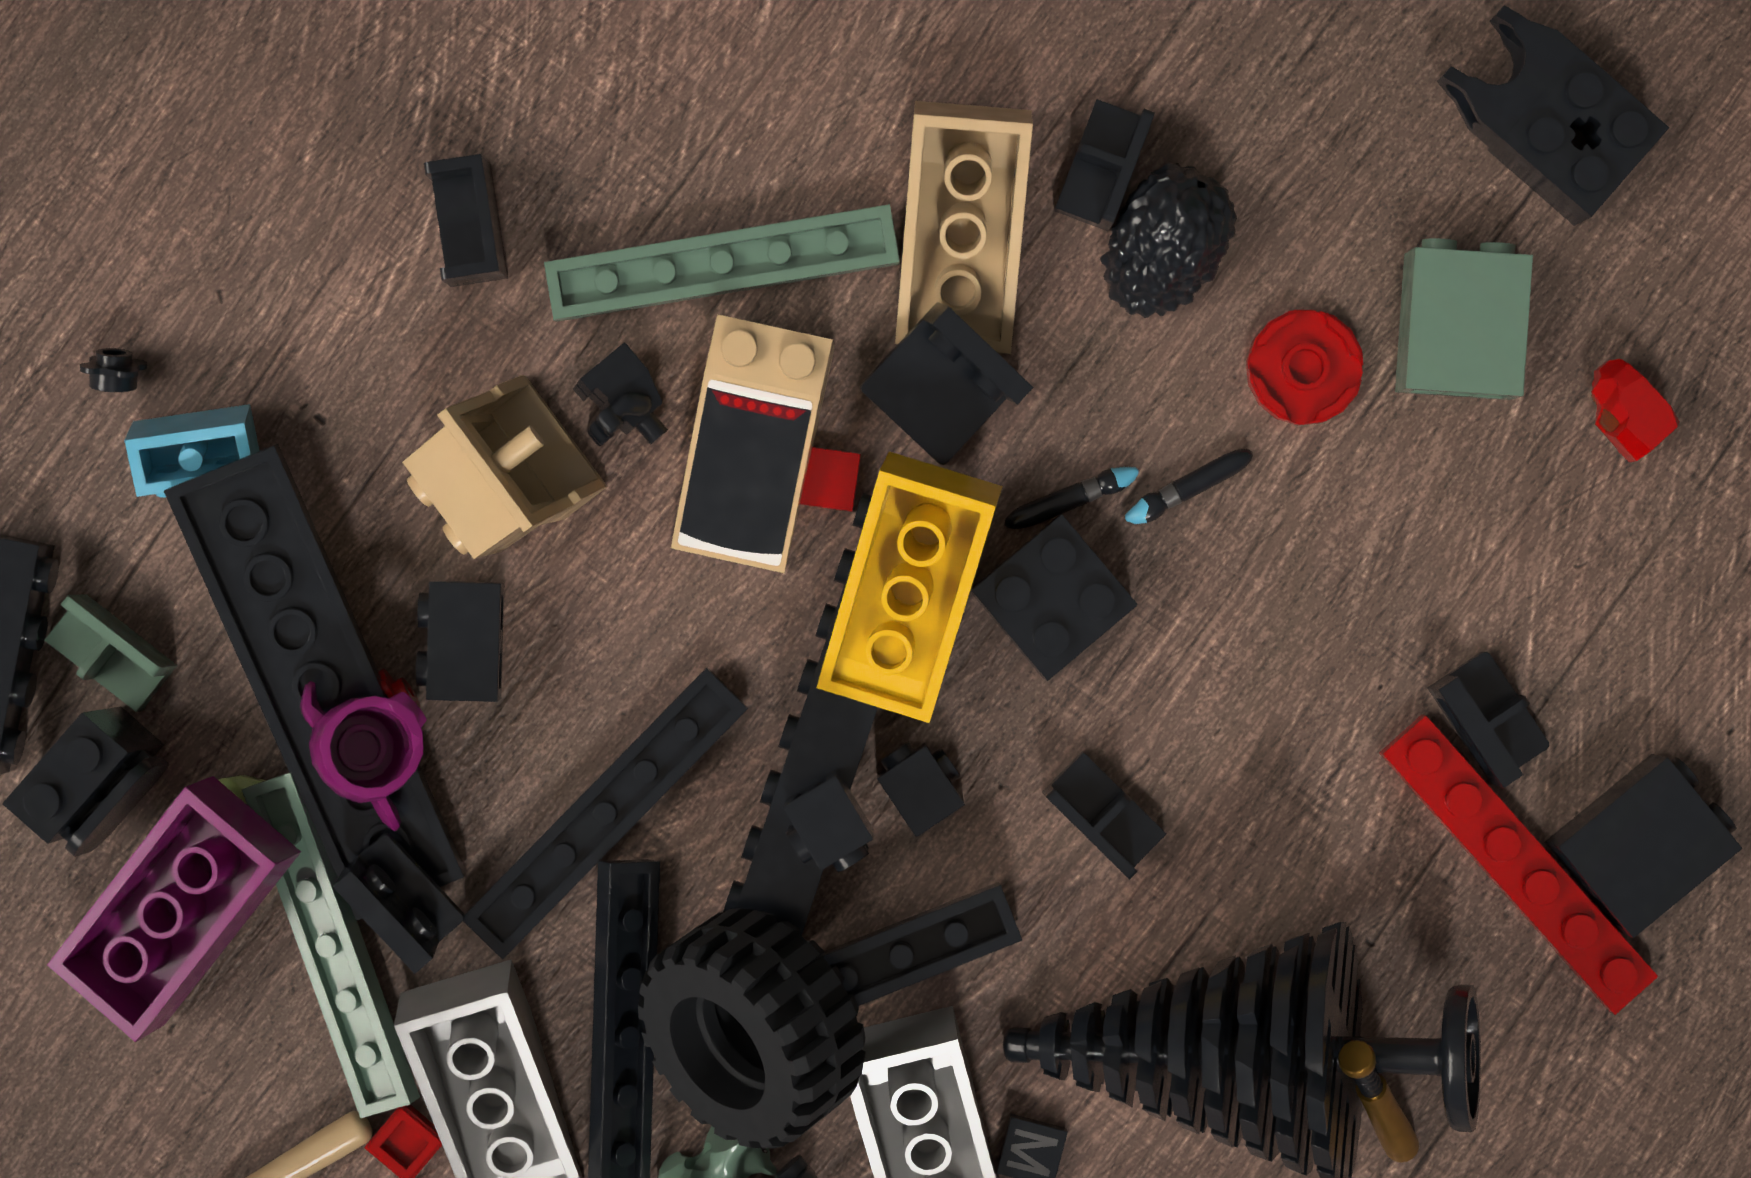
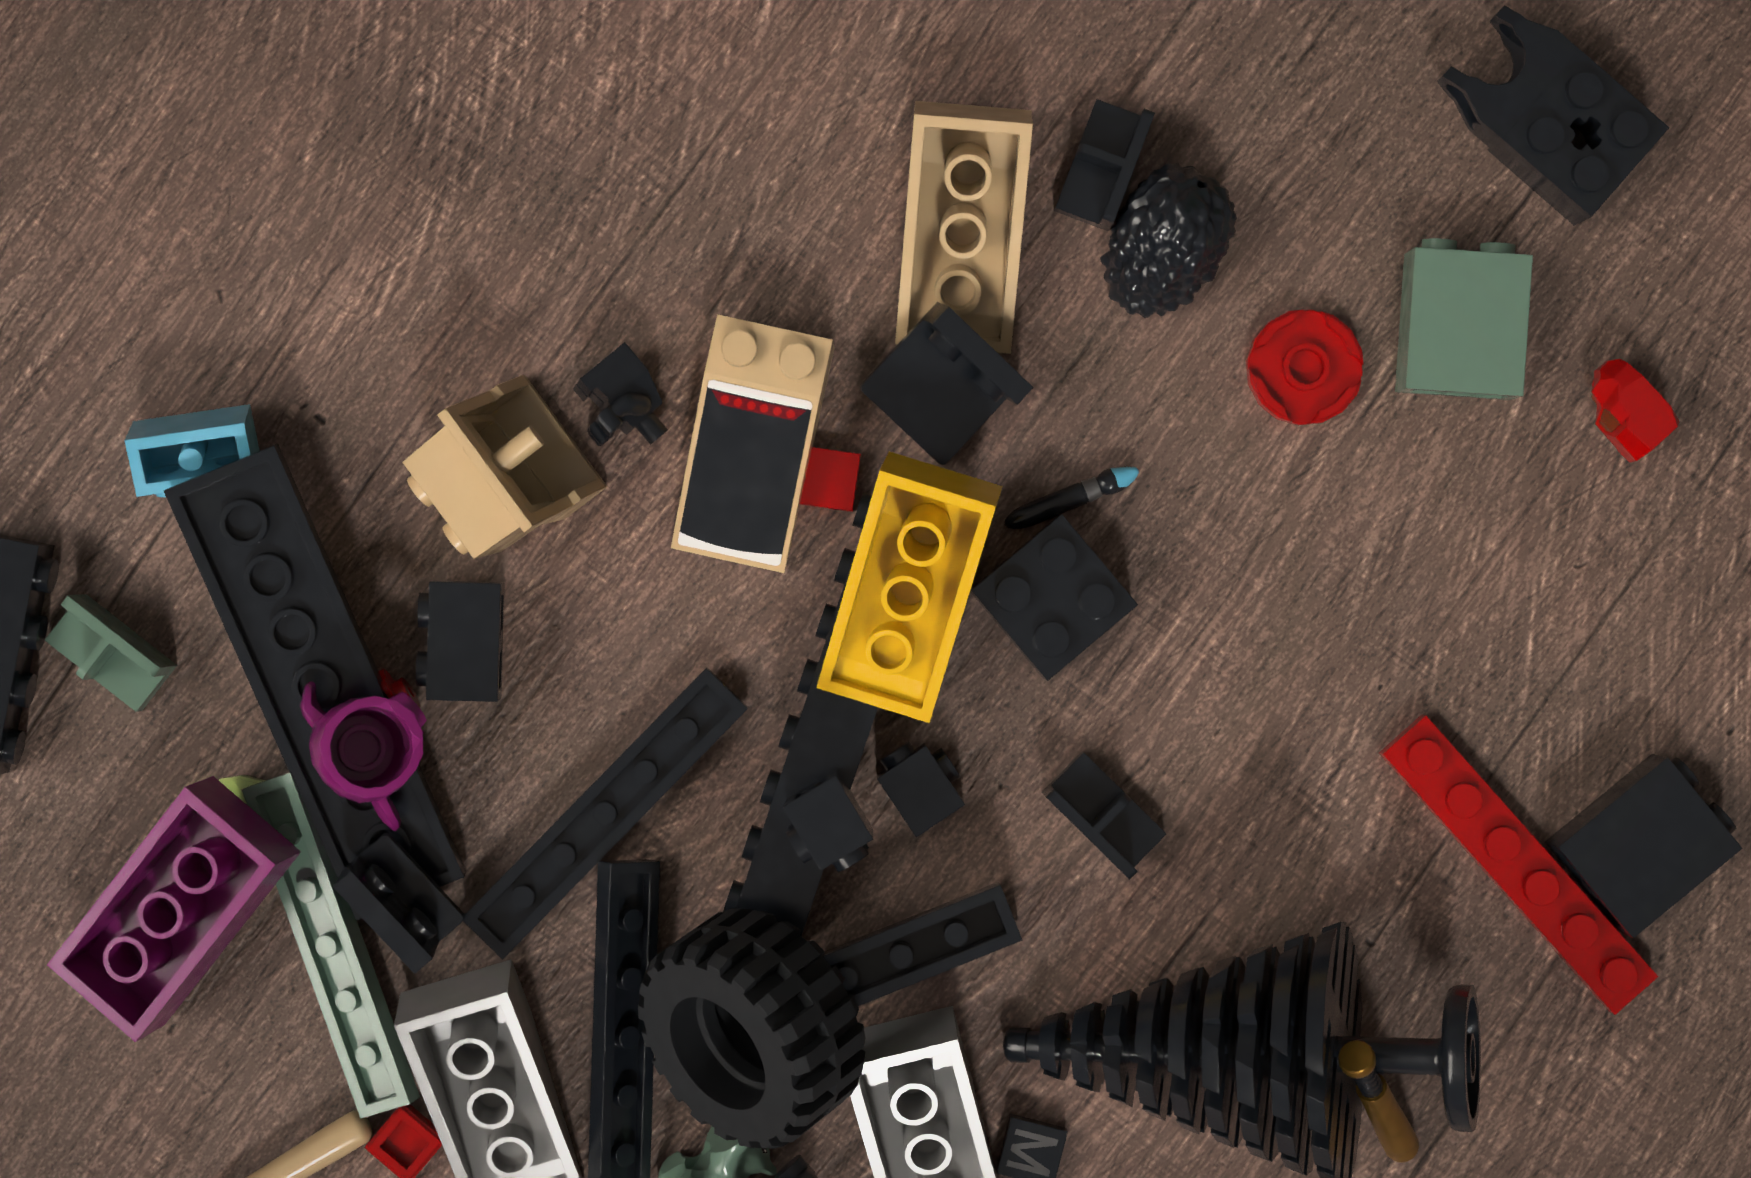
black brick [2,706,169,857] -> none
black plate [80,348,147,392] -> none
black panel [424,154,508,287] -> none
sand green plate [544,204,900,322] -> none
black piece [1125,449,1253,524] -> none
black panel [1427,652,1549,788] -> none

